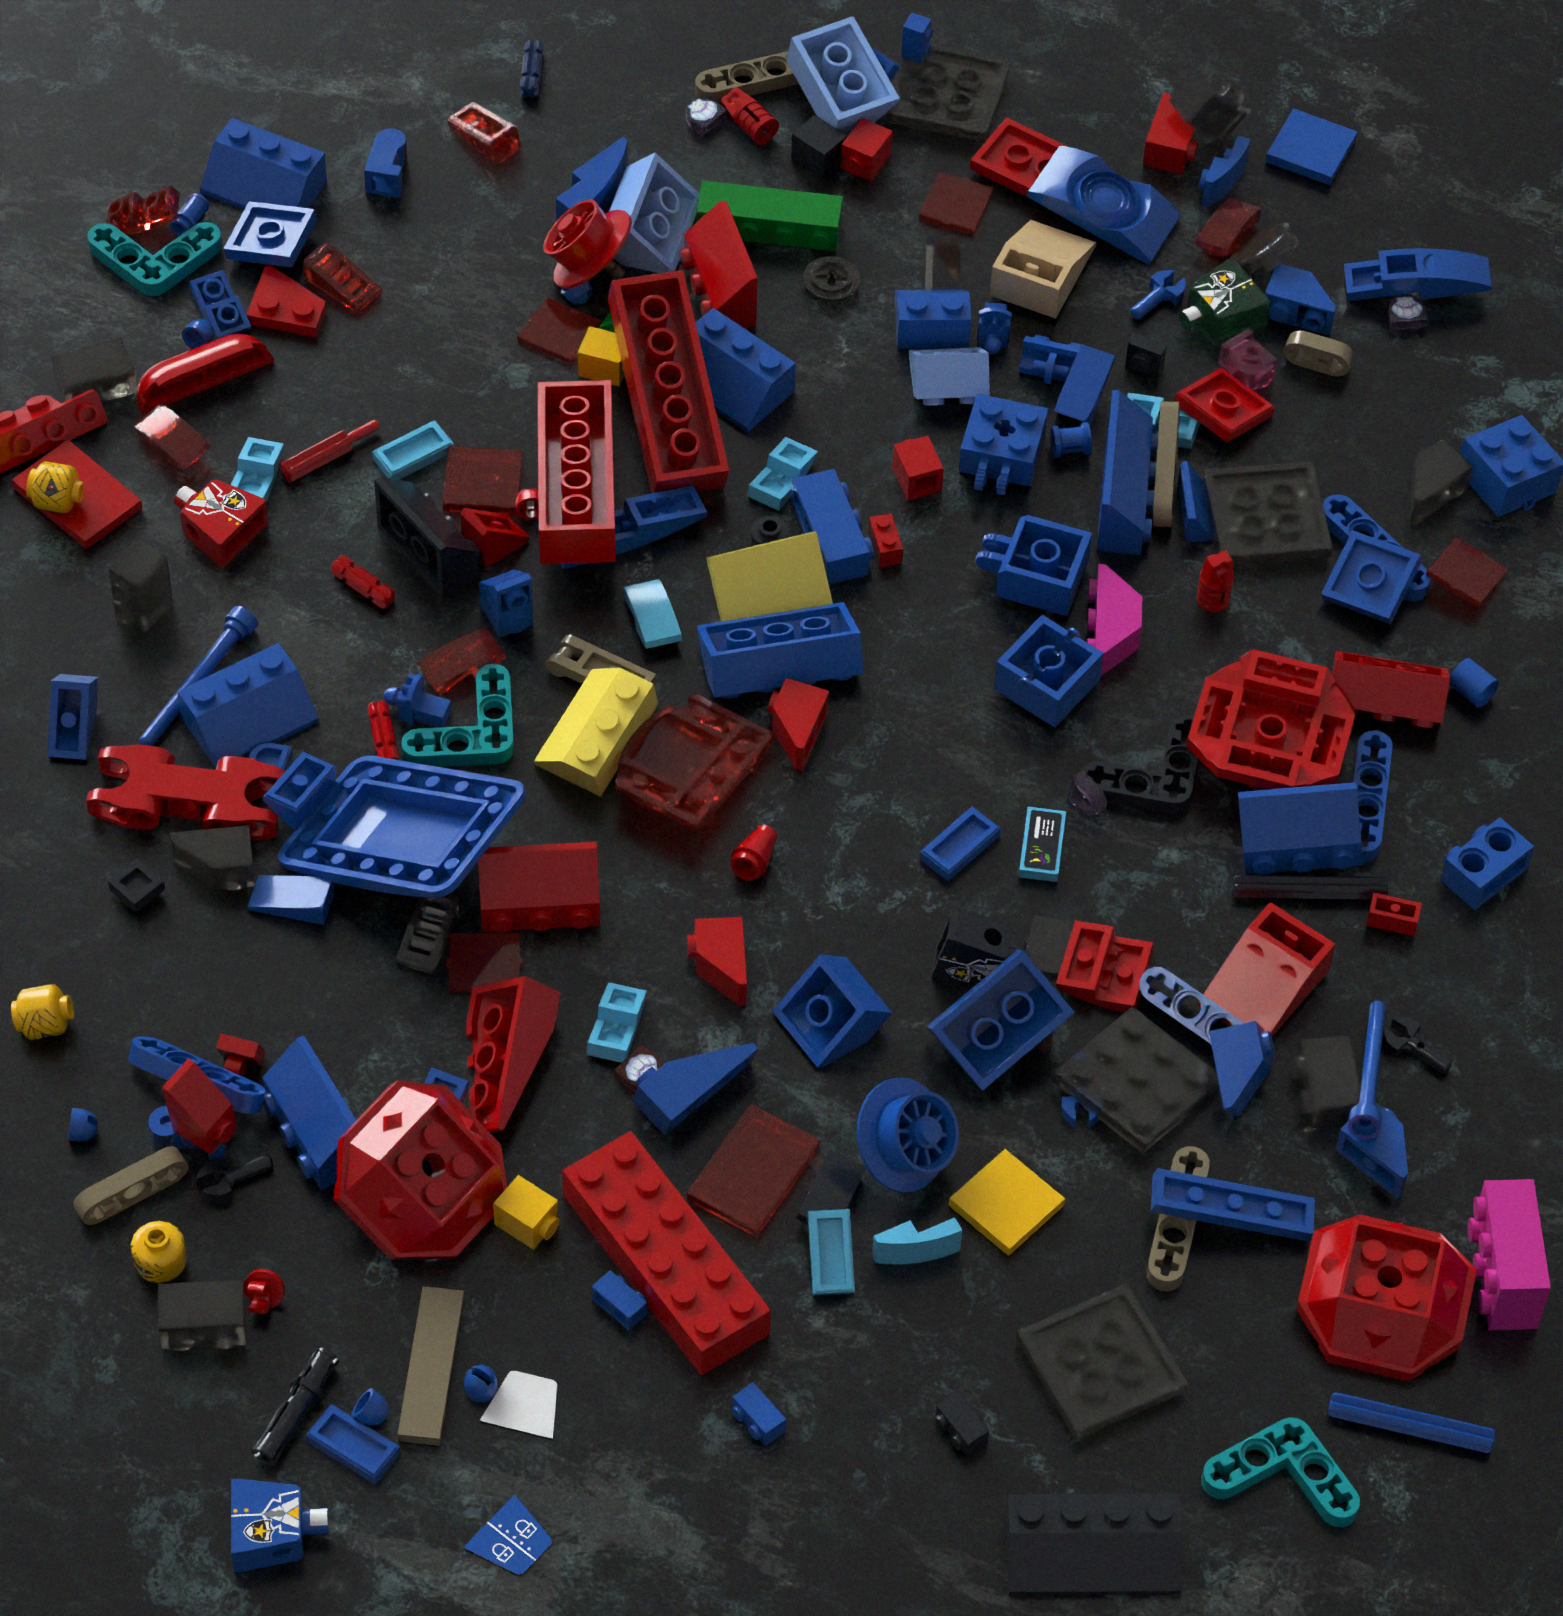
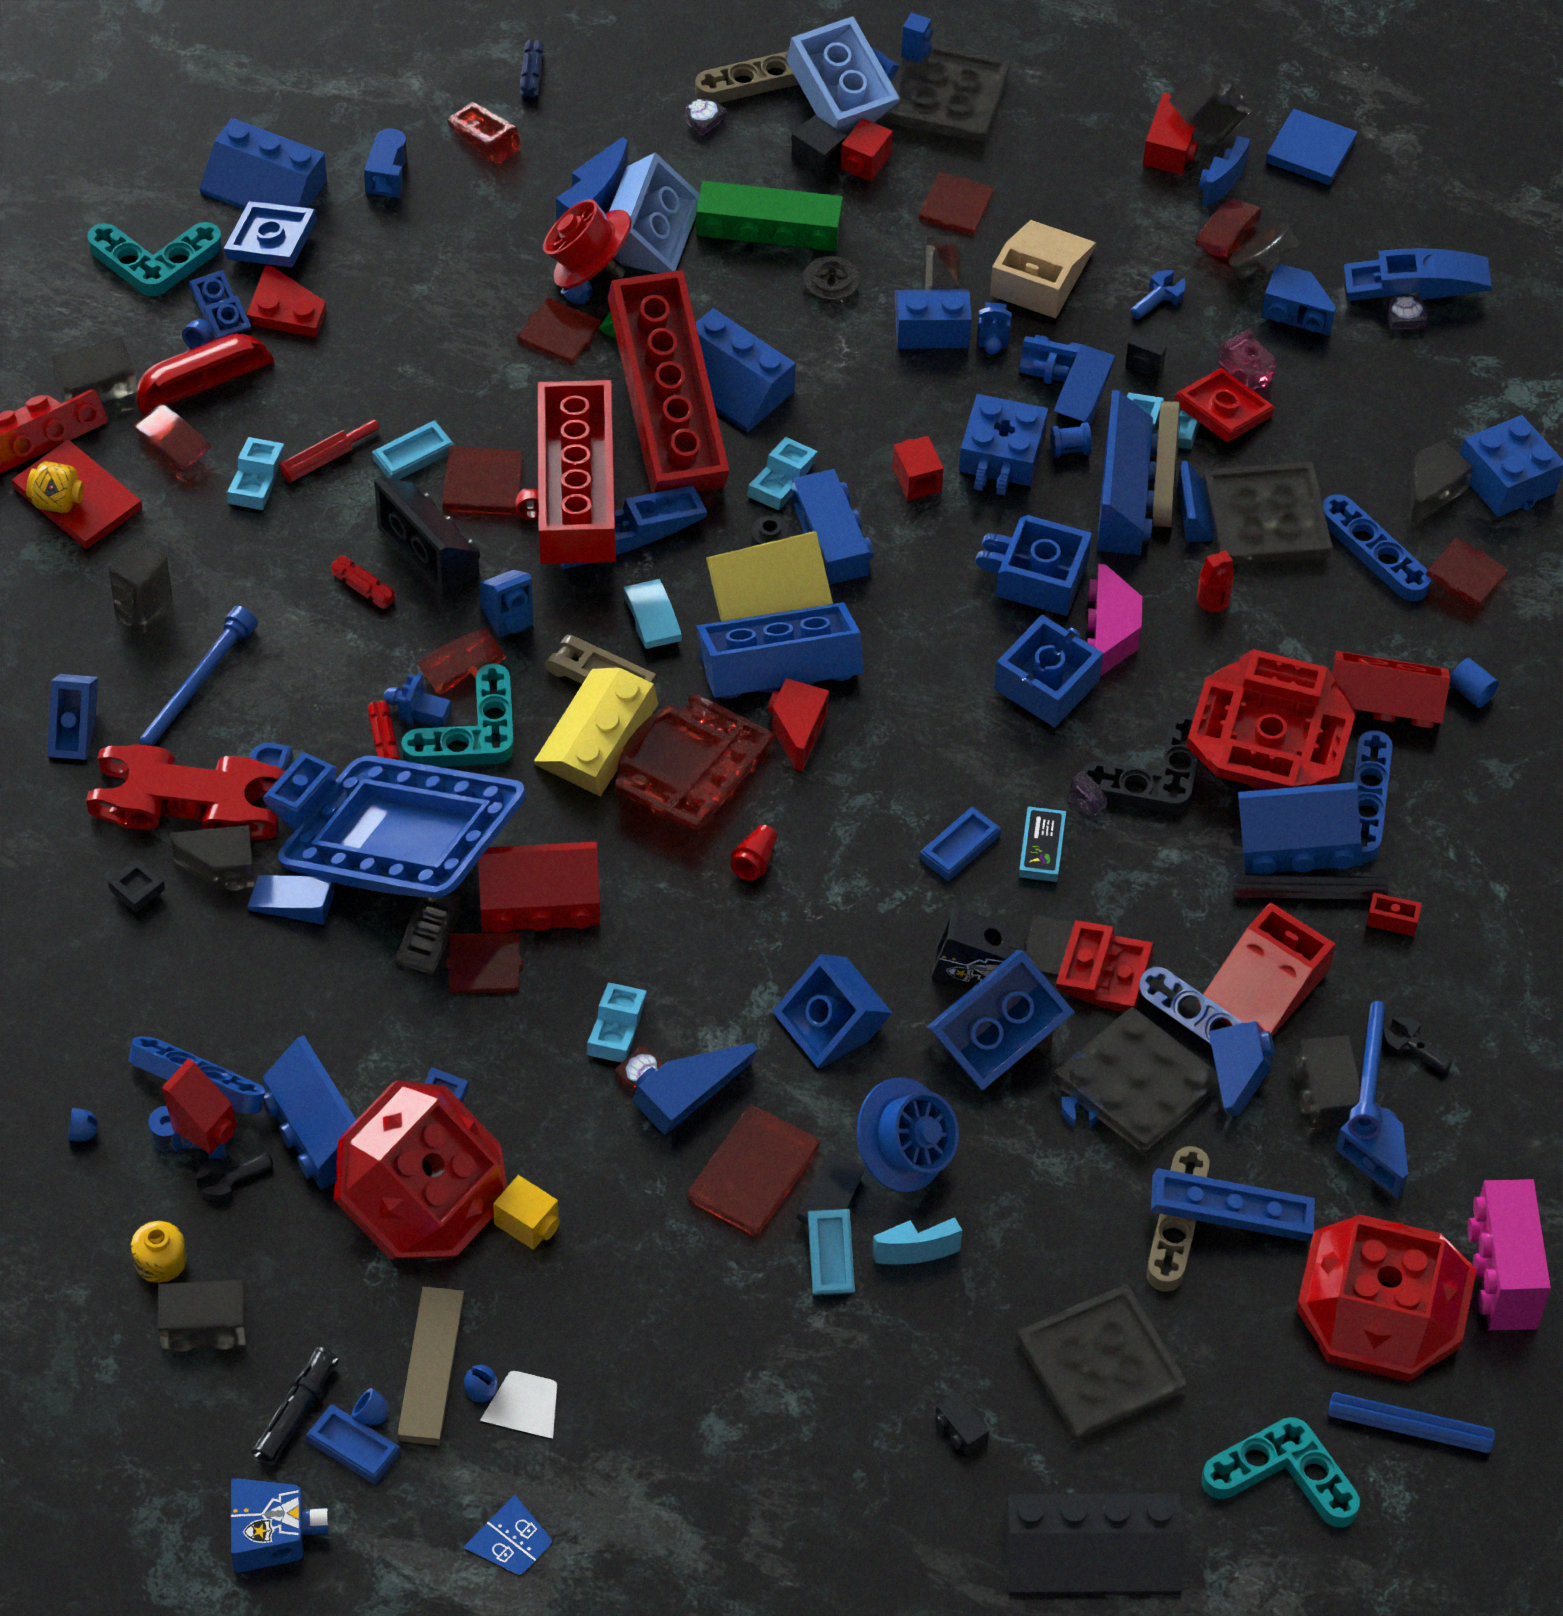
yellow head [11,984,74,1040] -> none
dark tan beam [73,1146,189,1225] -> none
clear red slope [106,184,180,234] -> none
blue pin [170,193,210,236] -> none
red torso [174,480,268,568] -> none
blue slope [177,643,319,768] -> none
red tile [216,1033,266,1077] -> none
red plate [244,1269,285,1314] -> none
clear red slope [303,242,382,313] -> none
red slope [460,508,530,569] -> none
red wedge [466,976,561,1133] -> none
red brick [562,1131,771,1376] -> none
yellow brick [578,326,625,386] -> none
blue piece [592,1270,647,1331] -> none
red slope [680,200,758,329] -> none
red slope [687,917,747,1006] -> none
red hinge [721,87,779,145] -> none
blue piece [731,1382,786,1446] -> none
red piece [868,513,903,567] -> none
light blue slope [909,347,990,405] -> none
yellow tile [949,1149,1065,1256] -> none
red plate [970,117,1068,197] -> none
blue slope [1027,146,1182,266] -> none
clear green torso [1179,258,1271,340] -> none
dark tan beam [1283,330,1354,377] -> none
blue plate [1321,530,1422,624] -> none
blue brick [1441,817,1534,910] -> none

